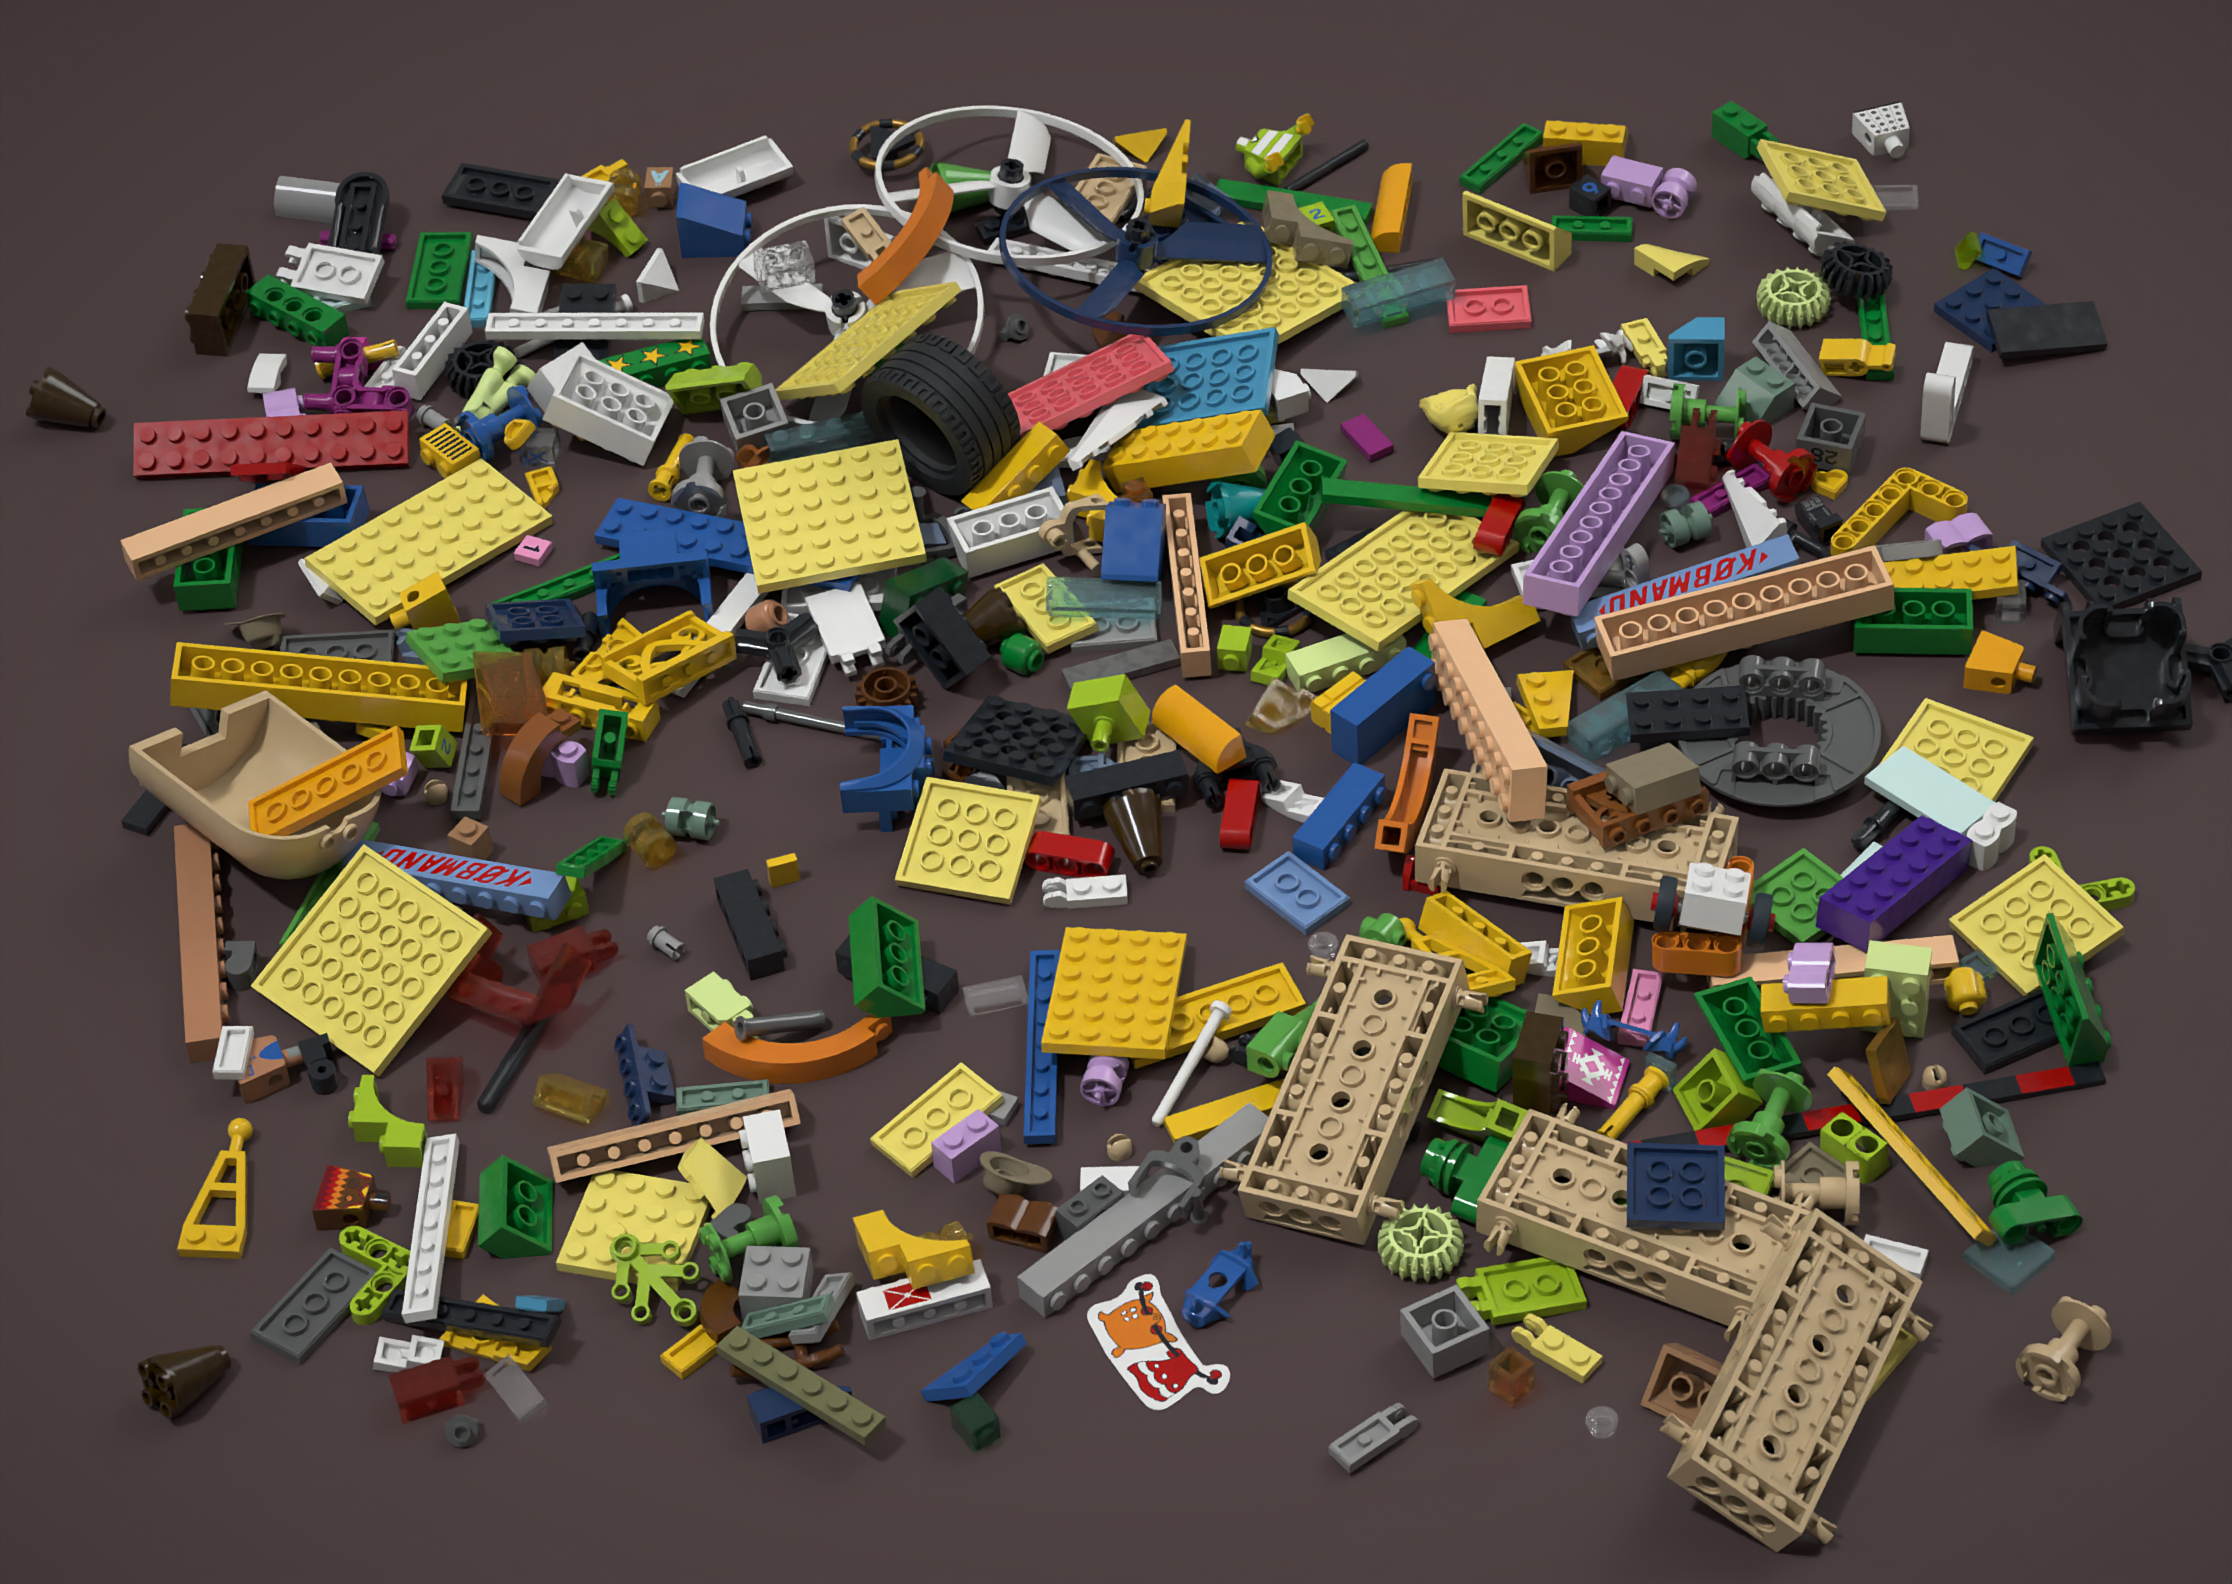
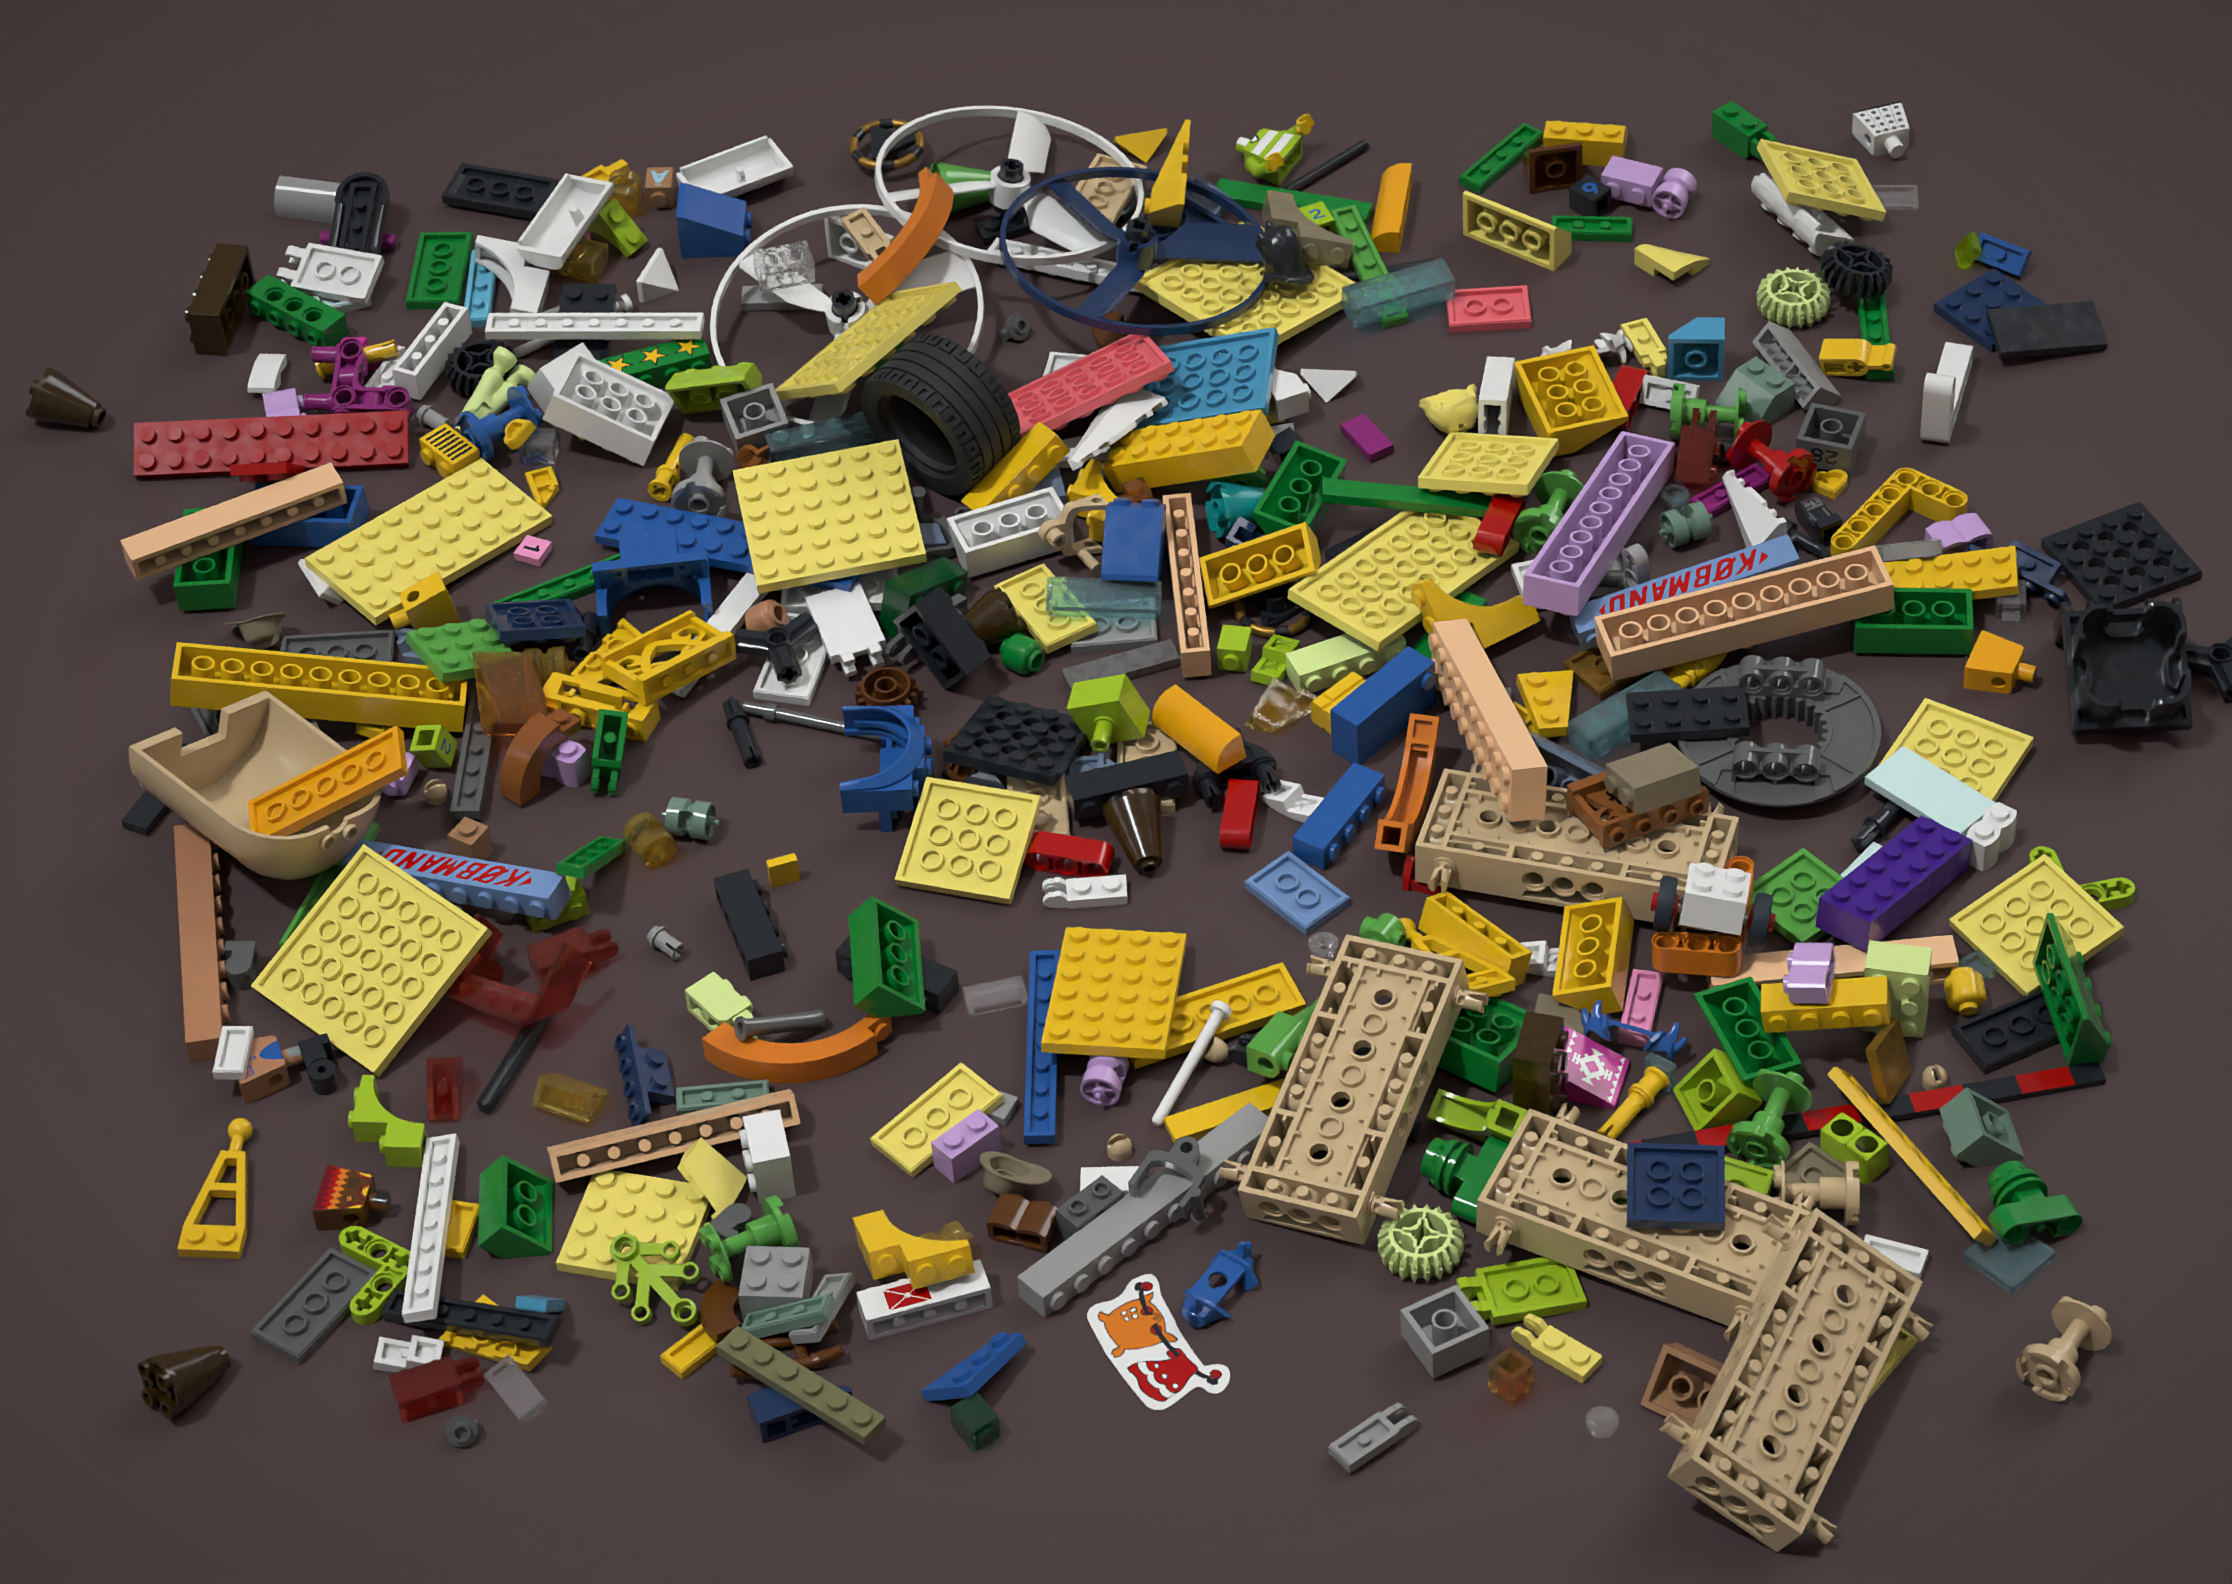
none -> black hair [1255,220,1315,287]

